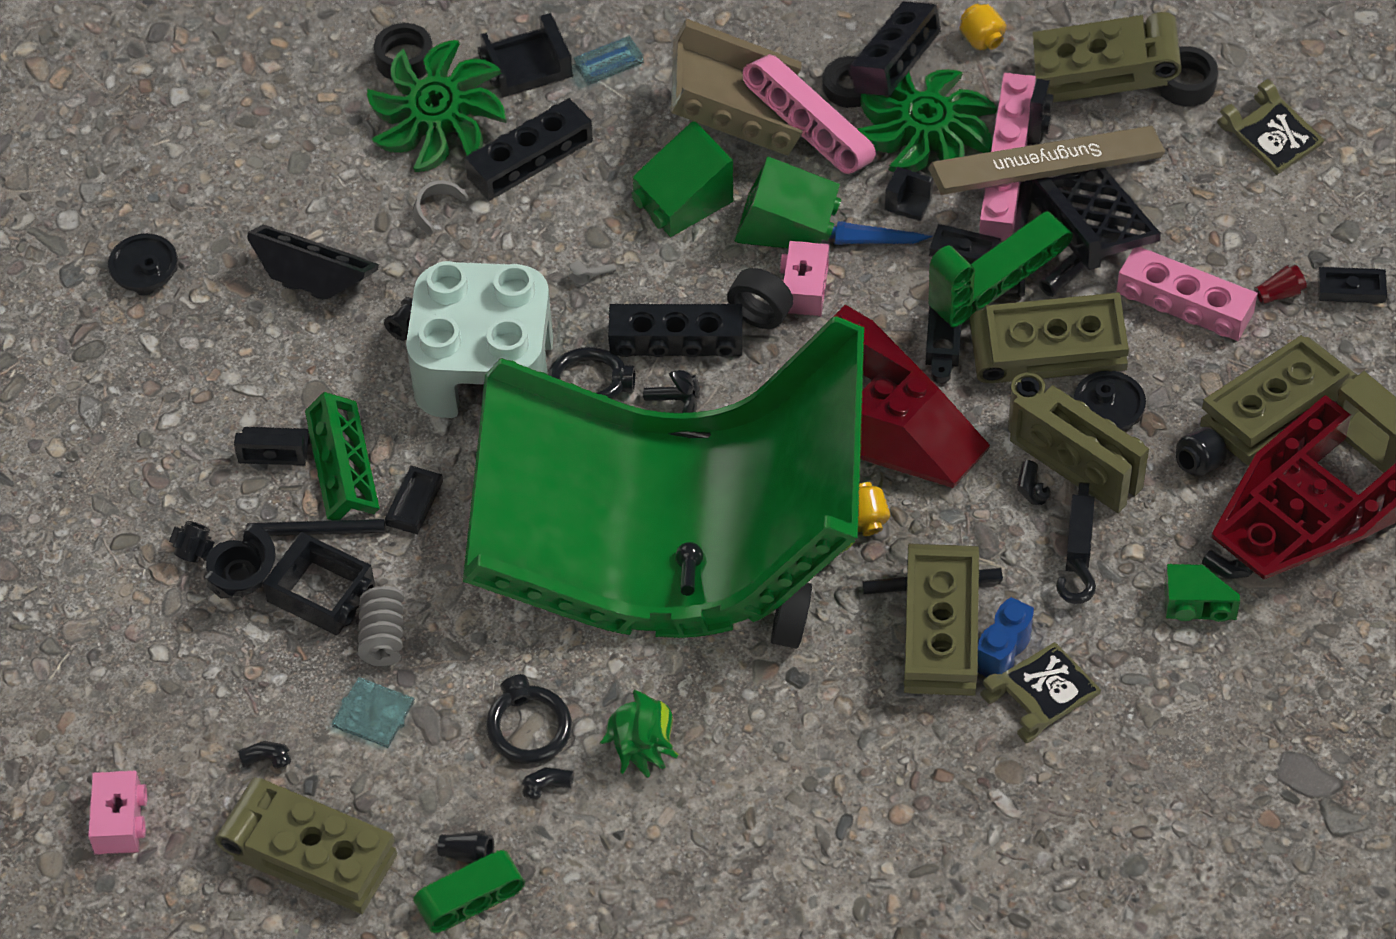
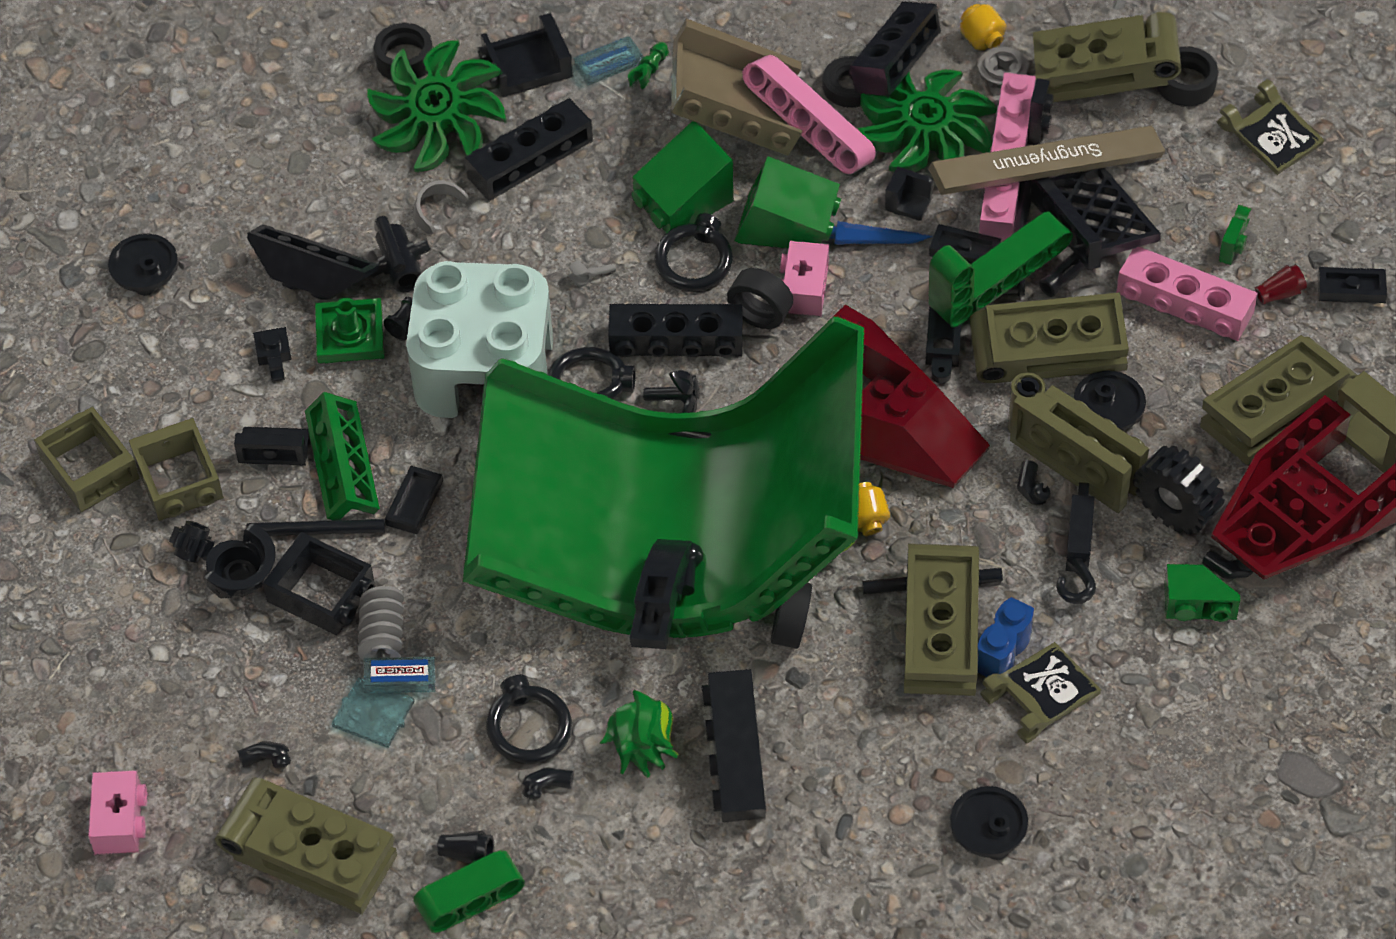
black head [1176,427,1227,477] -> none
none -> olive window [34,406,140,512]
none -> olive window [129,418,224,521]
none -> black plate [253,327,292,382]
none -> green plate [315,298,385,364]
none -> tile [364,657,435,693]
none -> black pin [371,216,432,293]
none -> green piece [627,42,669,90]
none -> black slope [629,539,692,649]
none -> black piece [654,213,733,291]
none -> black wedge [702,669,766,823]
none -> black piece [950,786,1028,860]
none -> light grey gear [978,47,1028,87]
none -> black bush [1133,445,1225,535]
none -> green plate [1219,205,1251,265]

